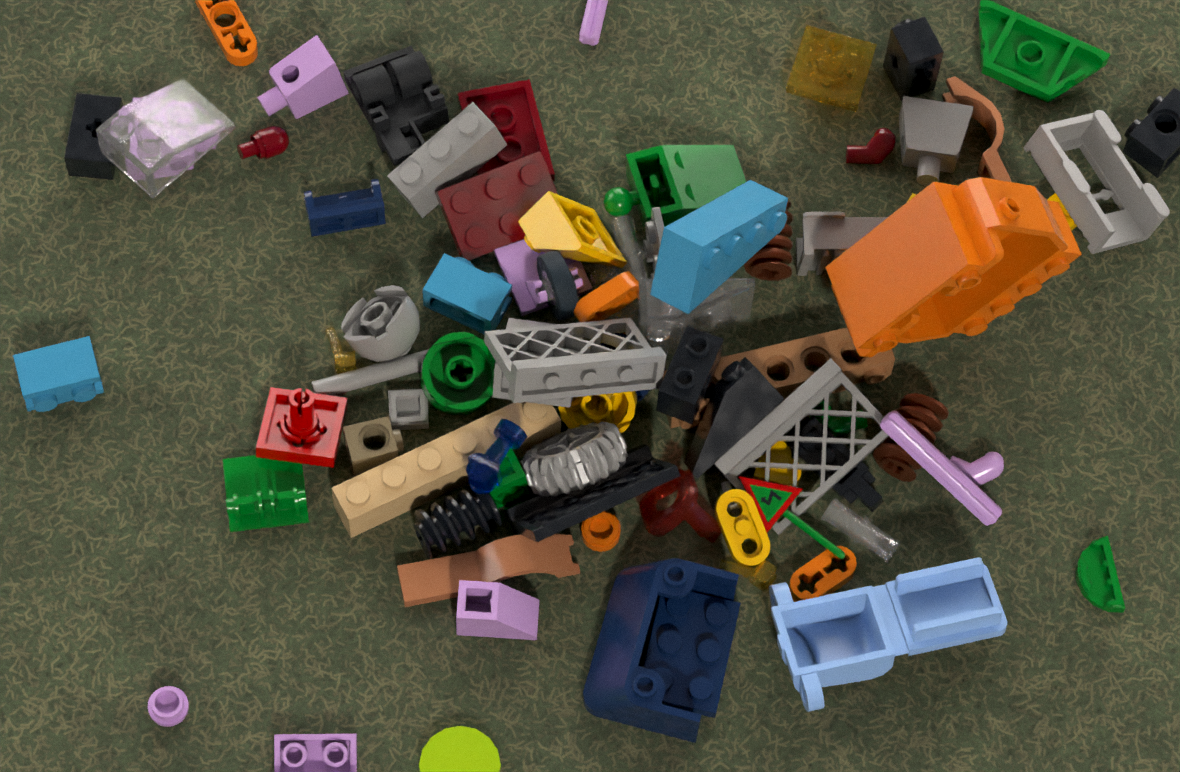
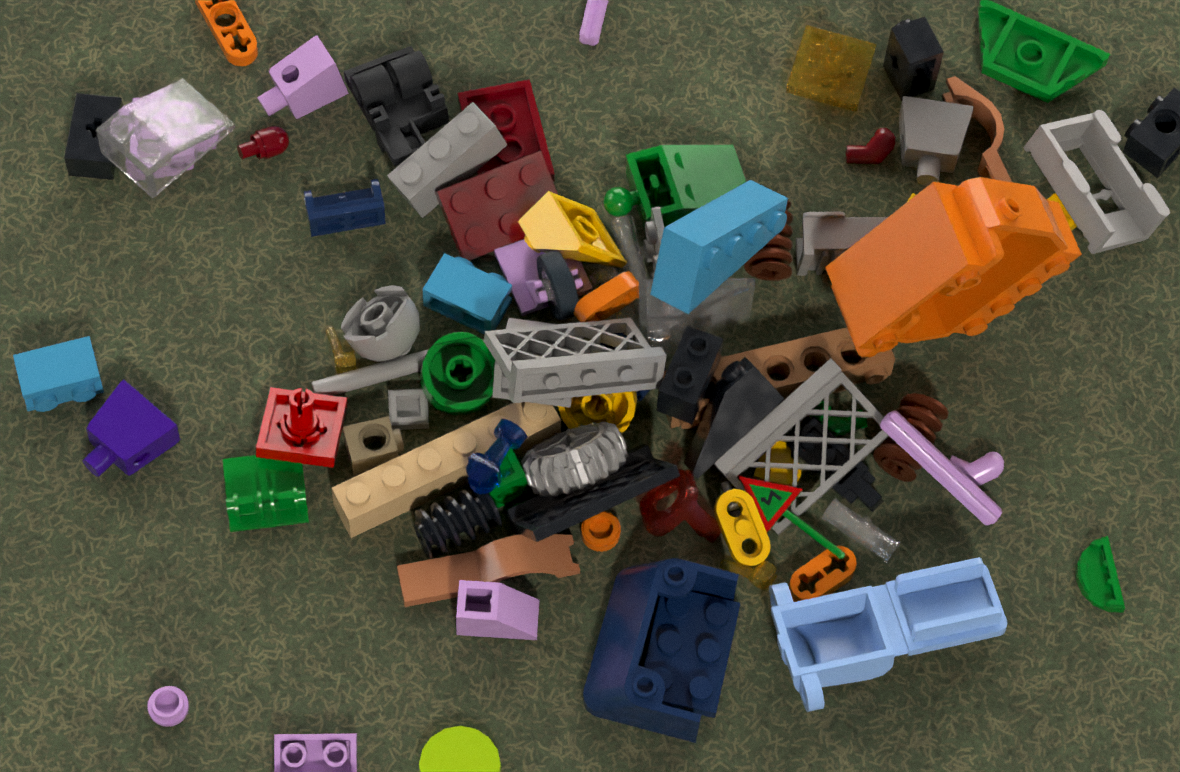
none -> dark purple torso [82,379,180,477]

